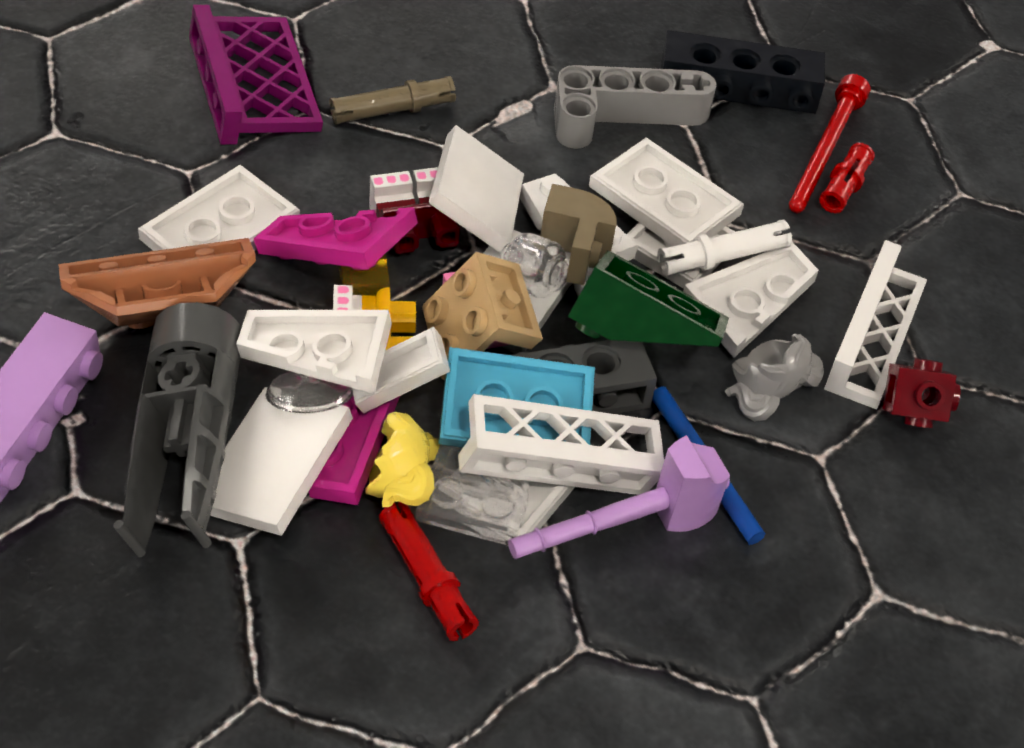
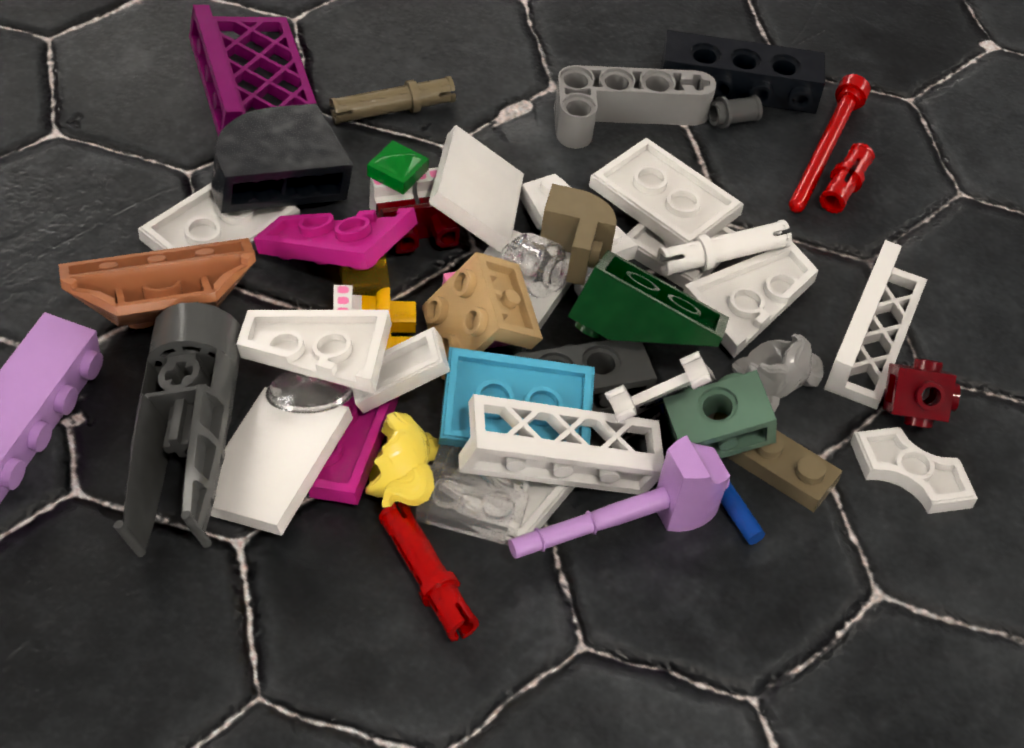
none -> black brick [211,103,353,213]
none -> green tile [367,140,429,195]
none -> white flag [604,351,716,423]
none -> sand green brick [663,370,777,459]
none -> dark grey pin [708,95,763,129]
none -> dark tan plate [708,413,843,512]
none -> white tile [850,427,978,514]

